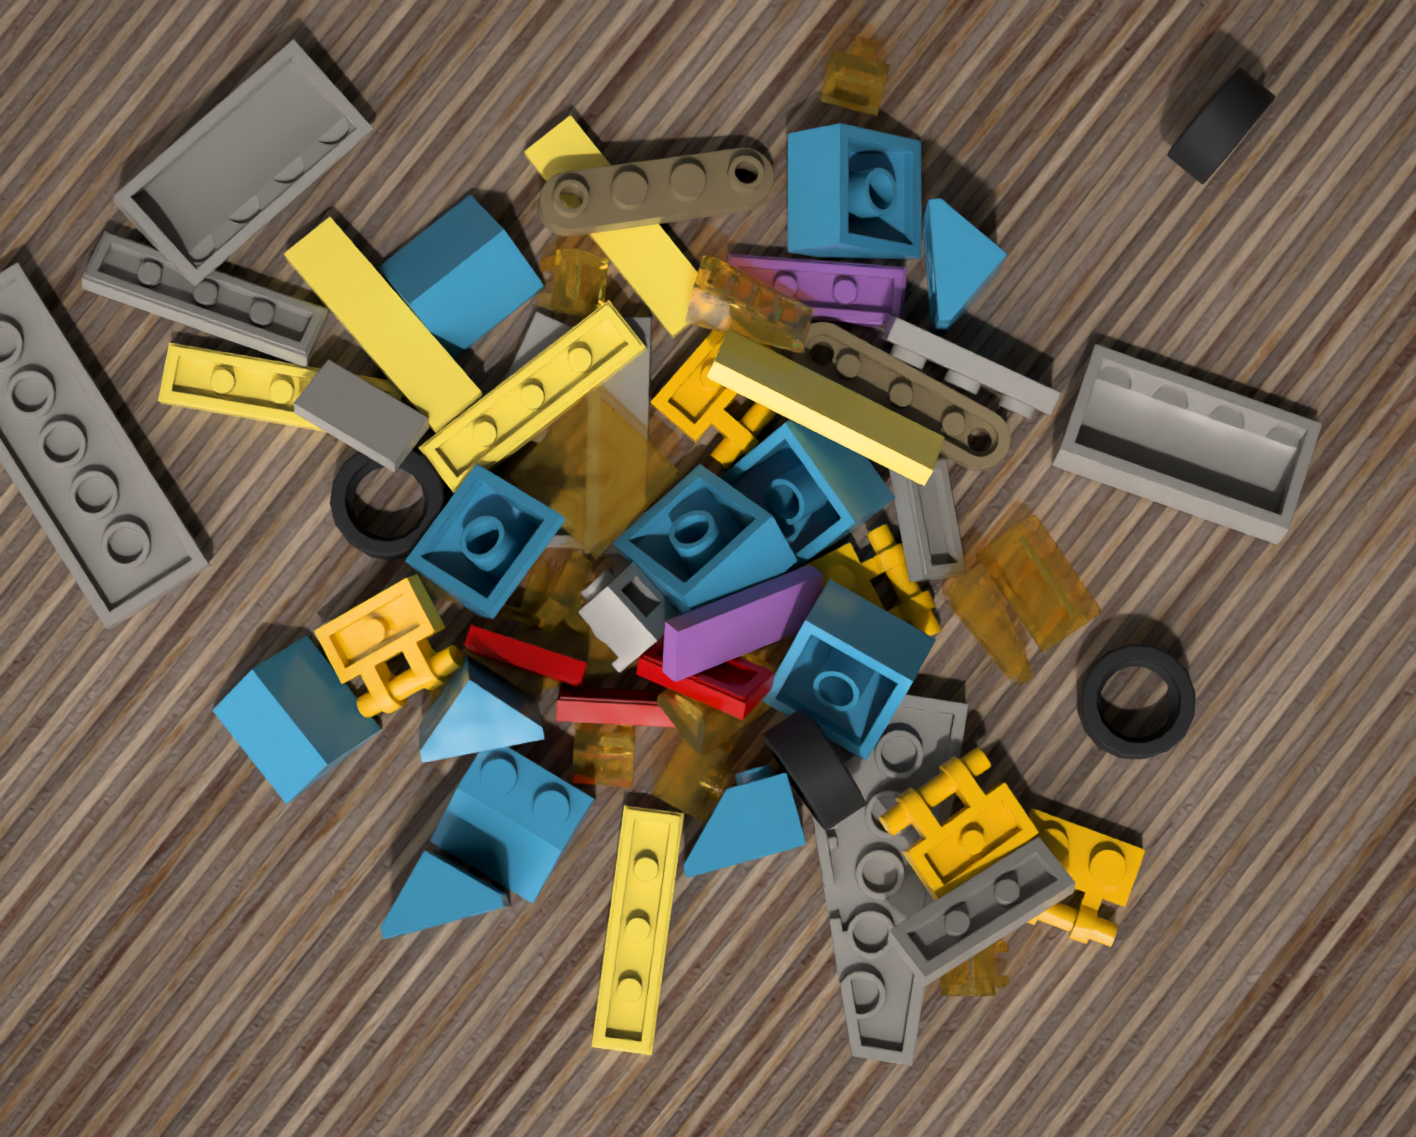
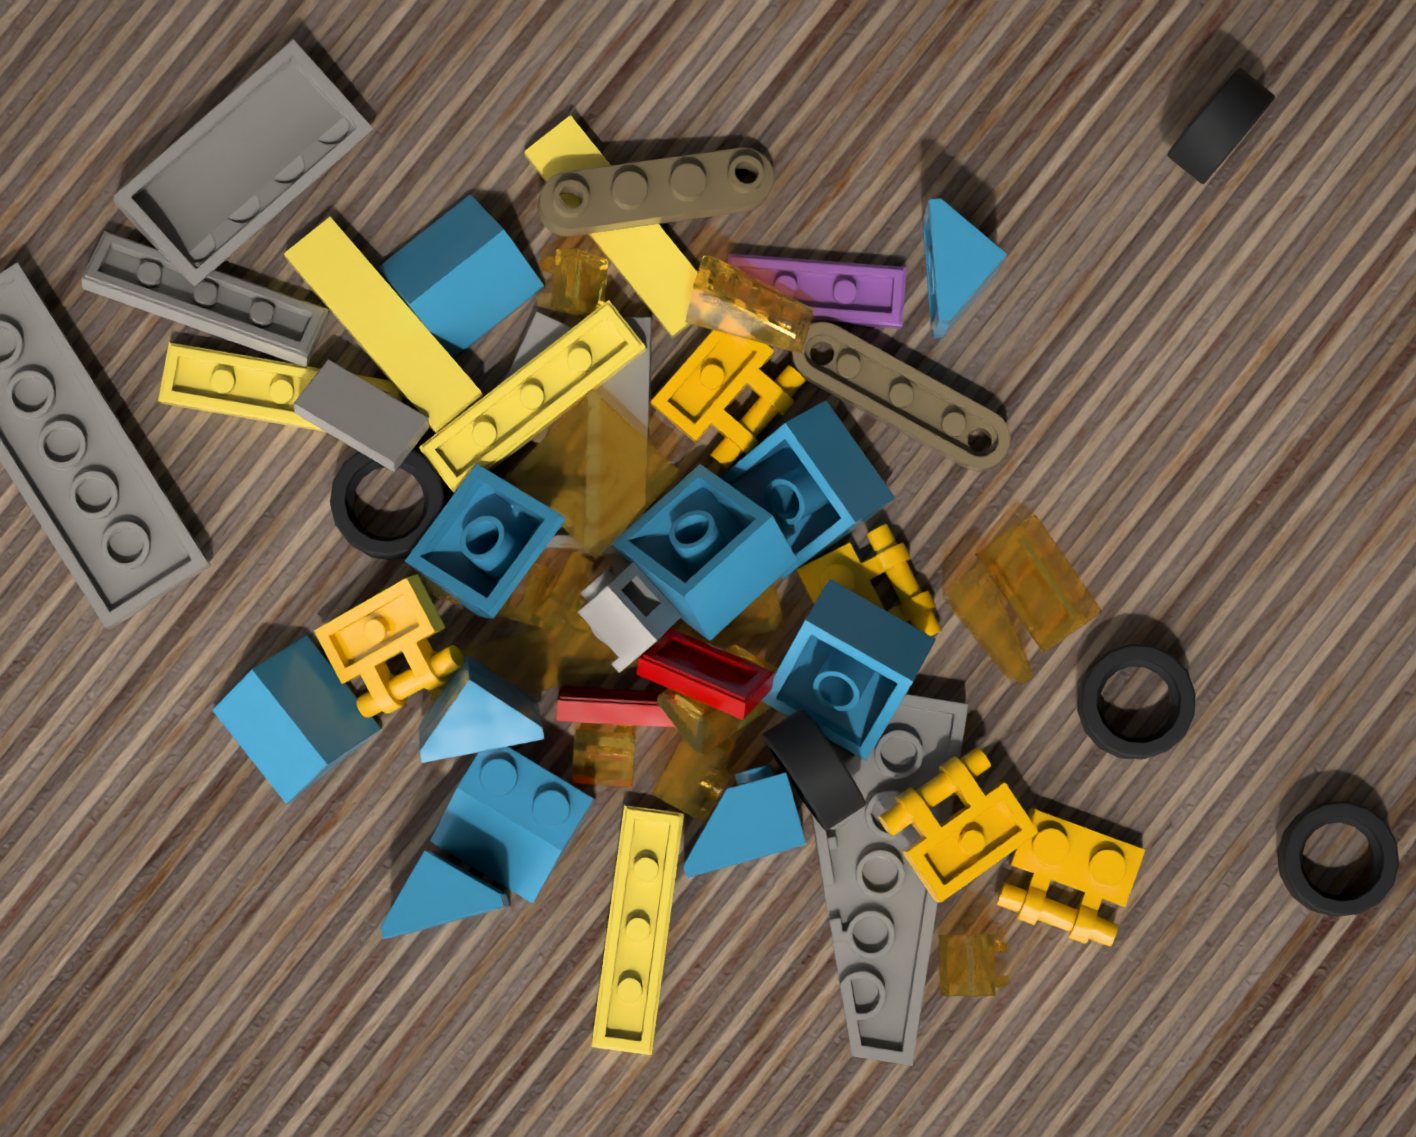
red tile [464,625,589,688] -> none
medium lavender tile [662,565,823,682] -> none
light yellow tile [707,329,945,486] -> none
dark azure slope [787,123,921,260] -> none
clear yellow tile [820,36,890,116] -> none
light grey plate [880,316,1061,420] -> none
light grey plate [888,837,1075,987] -> none
light grey tile [889,457,967,582] -> none
light grey slope [1052,344,1322,545] -> none
none -> black tyre [1277,801,1399,917]

